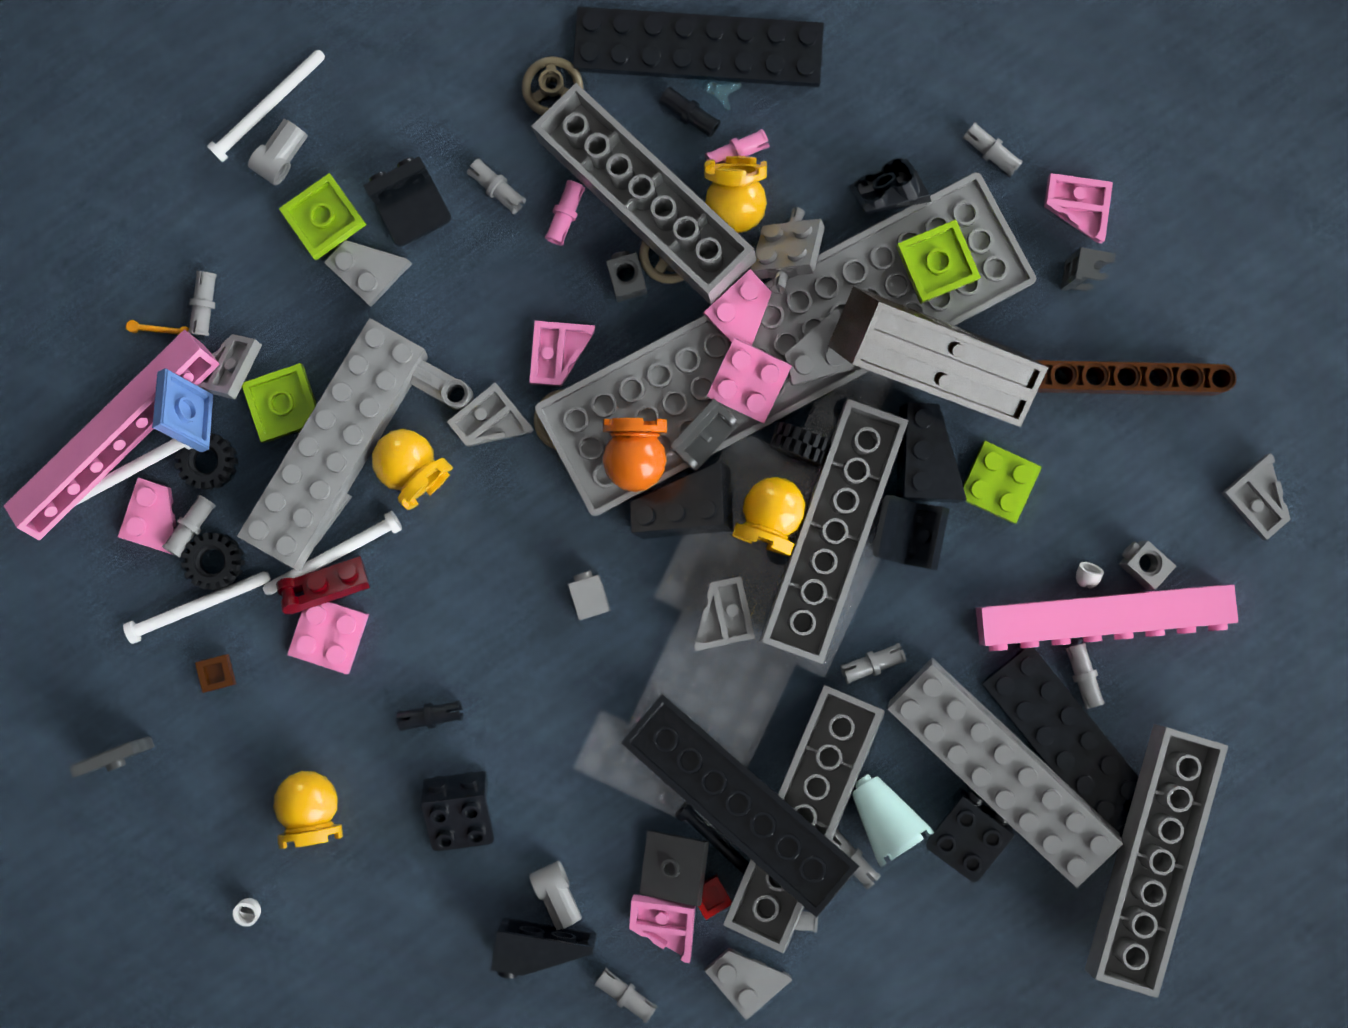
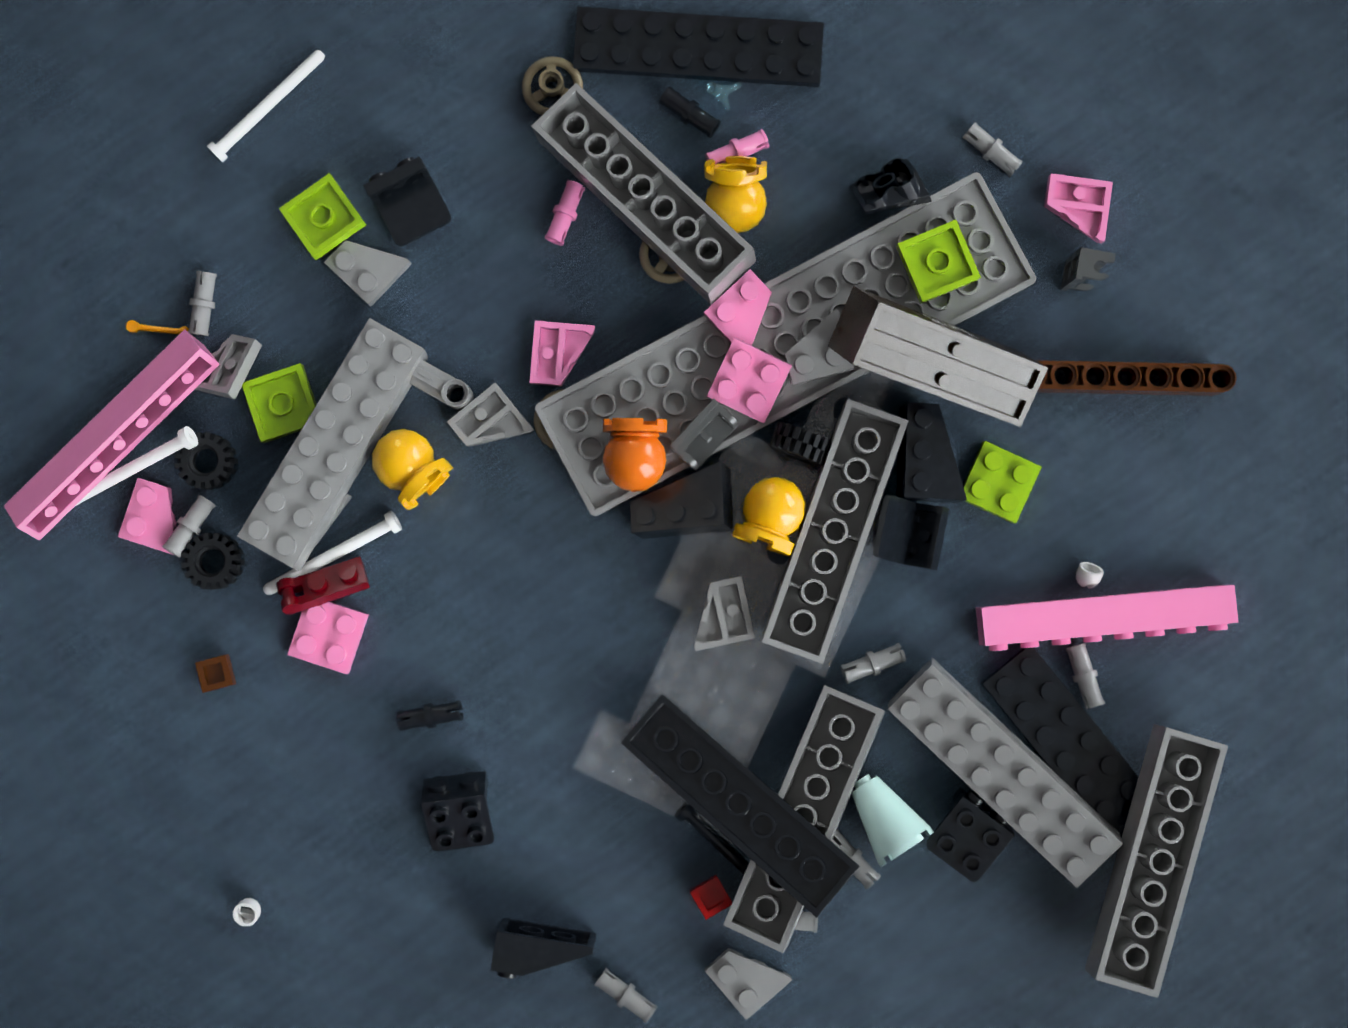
dark grey plate [69,736,155,778] -> none
white bar [123,571,271,644] -> none
medium blue tile [152,368,213,453] -> none
light grey piece [248,119,308,186] -> none
yellow tile [273,771,343,849] -> none
light grey pin [467,159,526,214] -> none
light grey piece [529,861,582,930] -> none
light grey brick [568,571,611,620] -> none
dark grey brick [606,251,647,303] -> none
bright pink wing [629,894,696,963] -> none
dark grey plate [639,830,709,907] -> none
light grey plate [751,207,825,294] -> none
light grey brick [1119,541,1176,590] -> none
light grey wing [1221,453,1291,540] -> none

